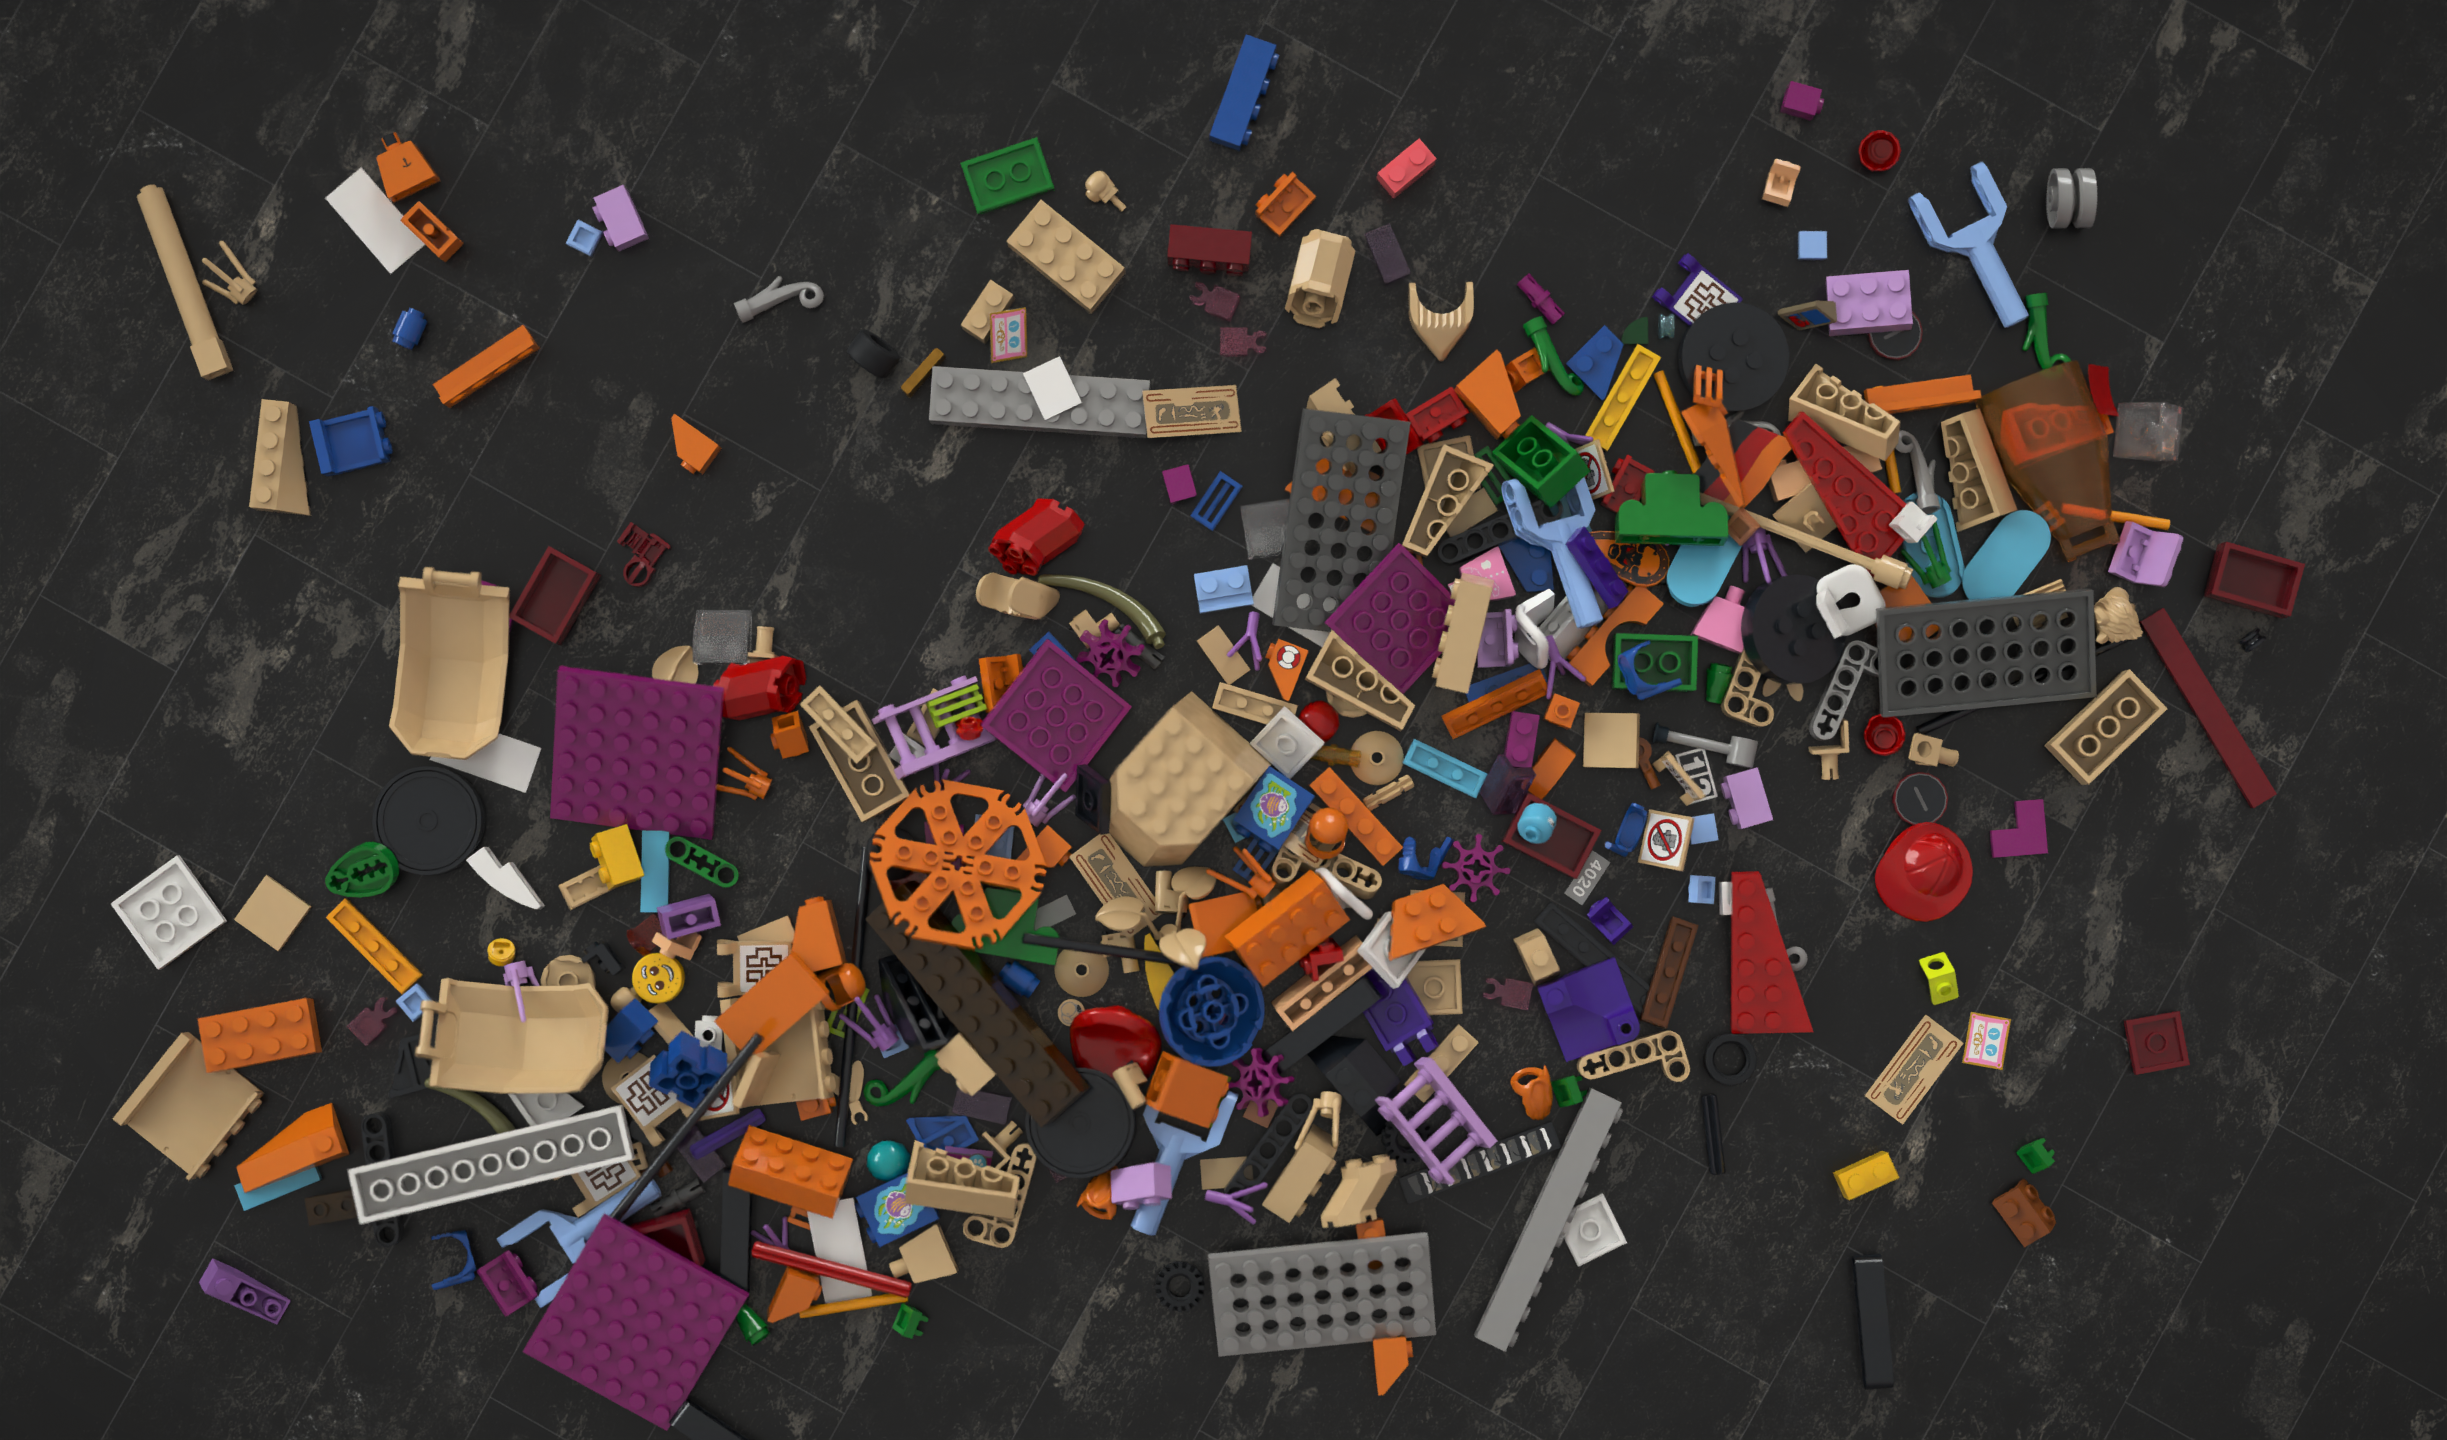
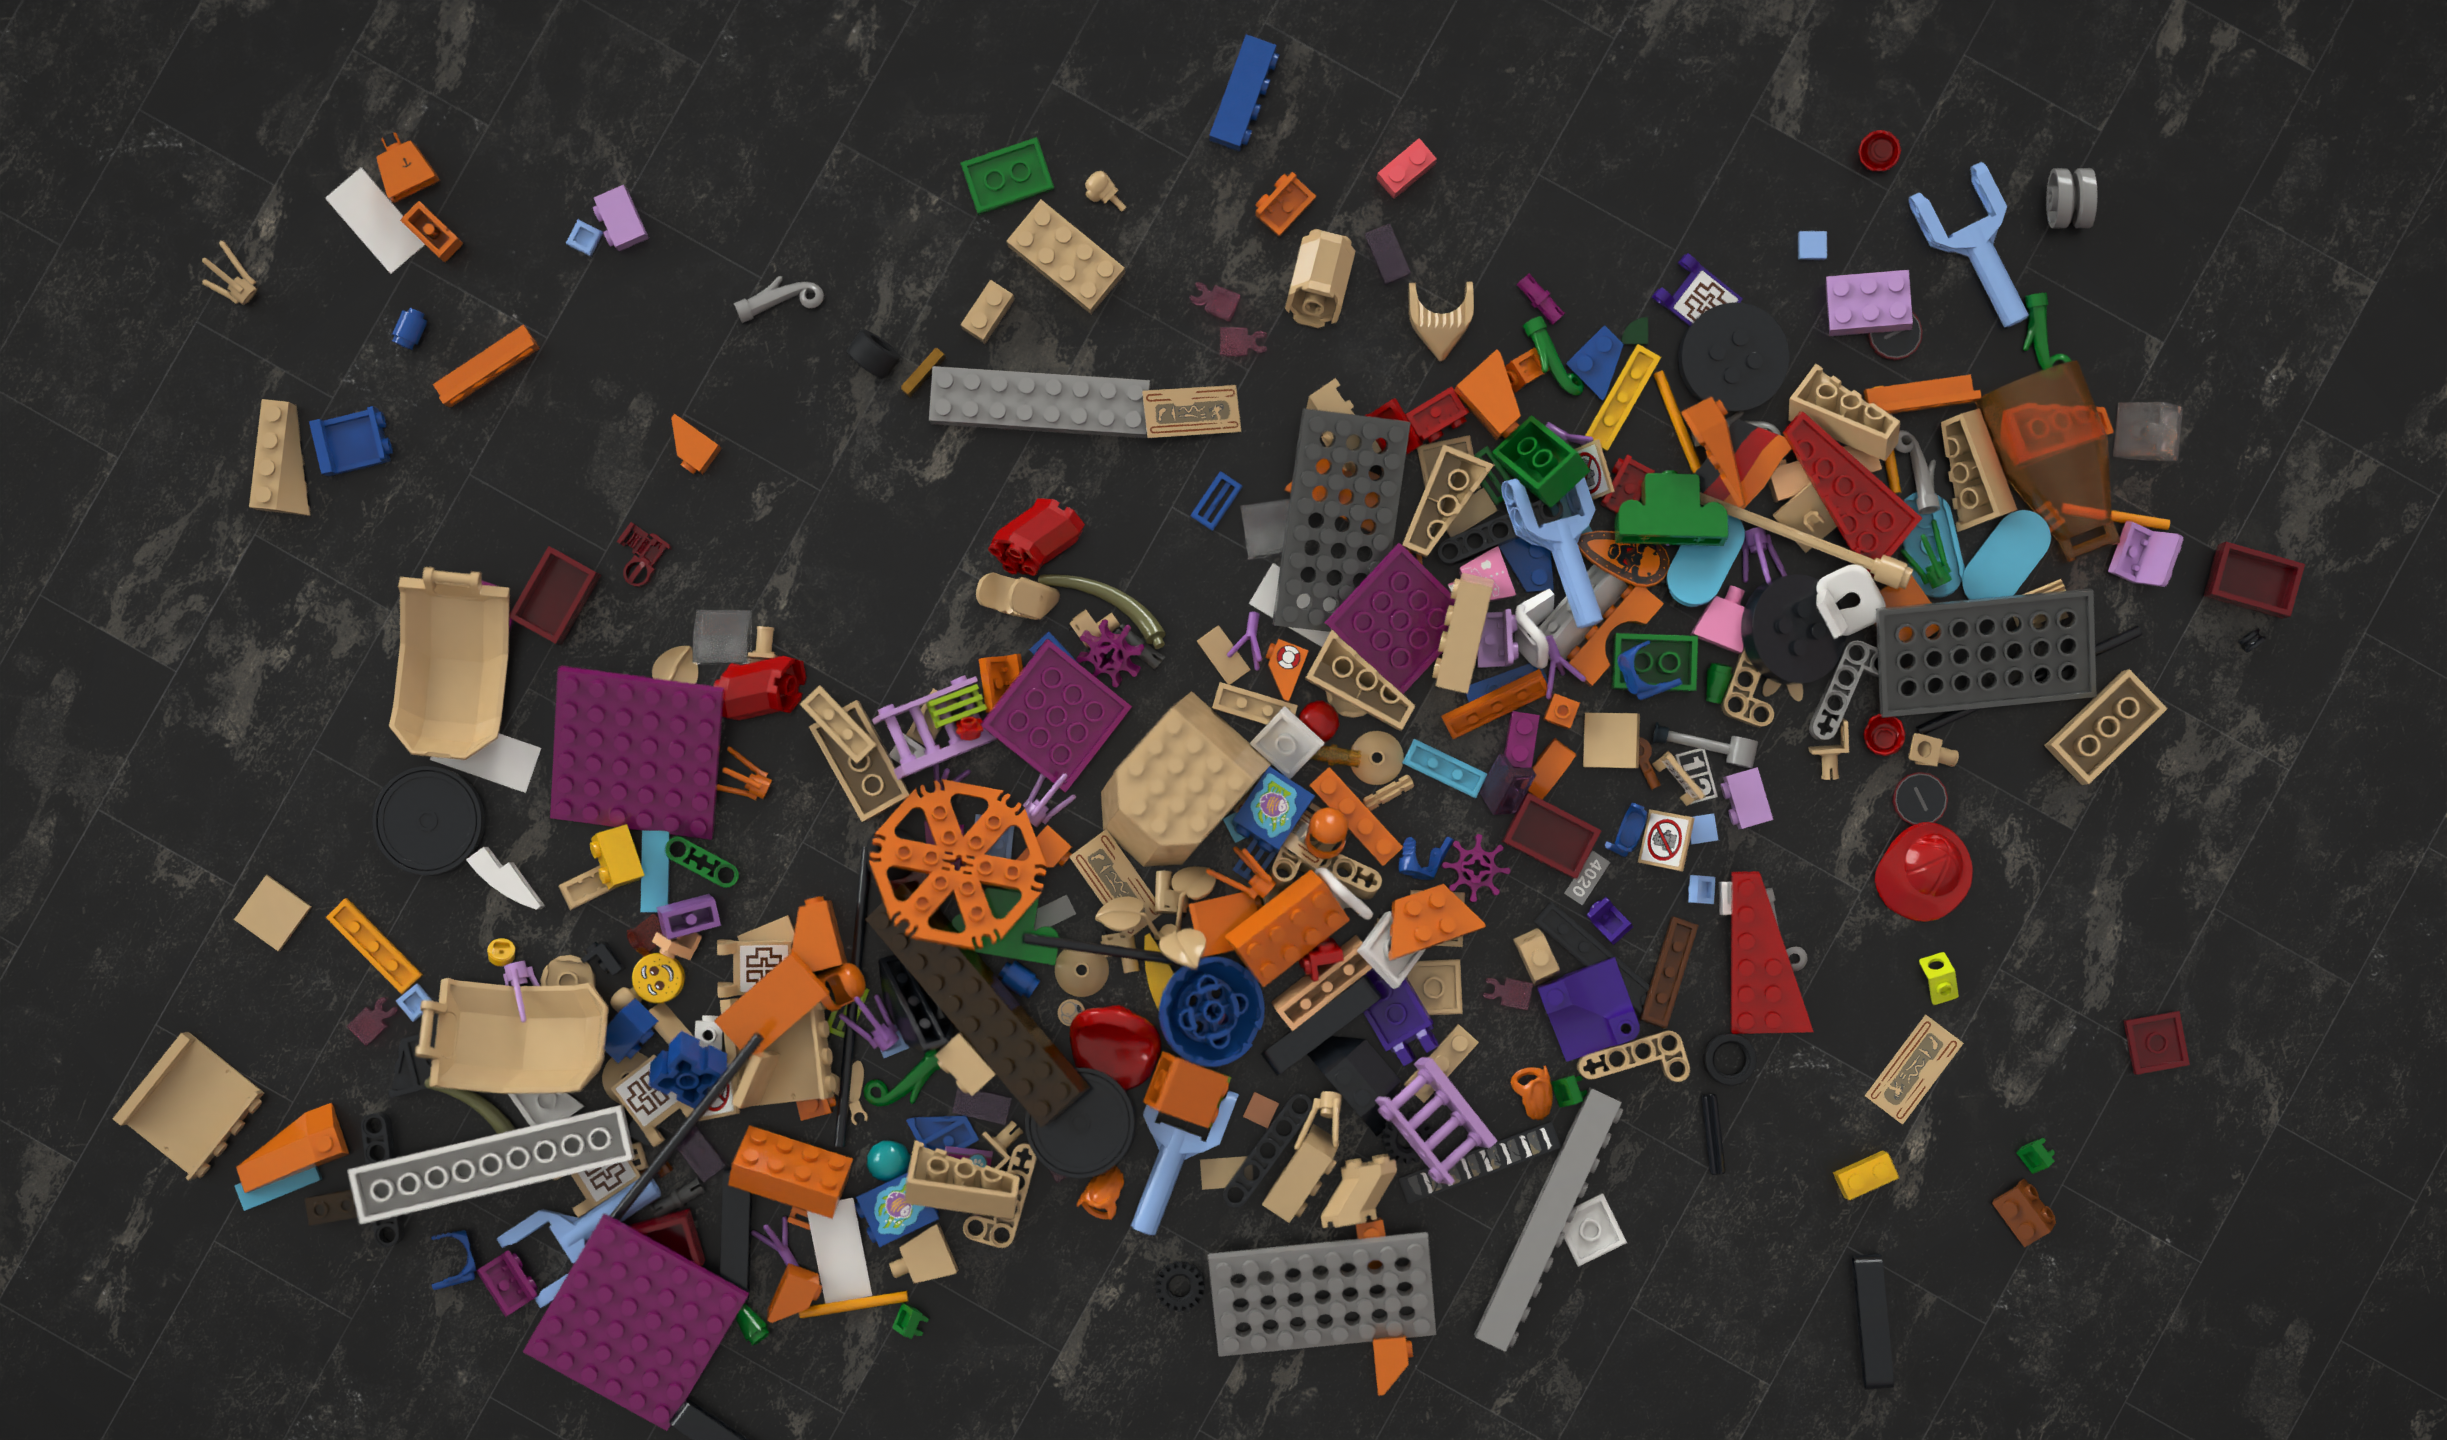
white plate [111,855,227,970] -> none
tan brick [137,185,234,380] -> none
orange brick [198,998,322,1073] -> none
medium lavender slope [199,1258,291,1324] -> none
green piece [325,842,399,898] -> none
dark purple axle [689,1108,766,1160] -> none
red axle [752,1241,912,1298] -> none
orange brick [770,711,809,759] -> none
sticker [990,307,1027,363] -> none
white sticker [1023,356,1082,420] -> none
black tile [1075,764,1111,835] -> none
lavender brick [1111,1162,1172,1210] -> none
tan piece [1112,1060,1148,1110] -> none
magenta panel [1162,464,1196,505] -> none
dark red piece [1167,224,1252,276] -> none
light blue plate [1194,565,1254,614] -> none
medium lavender plant [1205,1182,1268,1224] -> none
magenta gear [1228,1047,1294,1117] -> none
medium azure head [1517,803,1557,844] -> none
dark purple plate [1565,526,1628,609] -> none
clear light blue bush [1658,314,1675,338] -> none
orange tile [1693,365,1723,407] -> none
nougat tile [1728,507,1761,546] -> none
light nougat bracket [1762,159,1801,207] -> none
slope [1778,301,1837,330] -> none
magenta brick [1780,81,1824,121] -> none
white panel [1889,502,1938,543] -> none
sticker [1962,1012,2011,1070] -> none
magenta tile [1990,799,2048,858] -> none
red sticker [2088,364,2119,417] -> none
tan hair [2094,587,2143,644] -> none
dark red tile [2139,608,2277,808] -> none

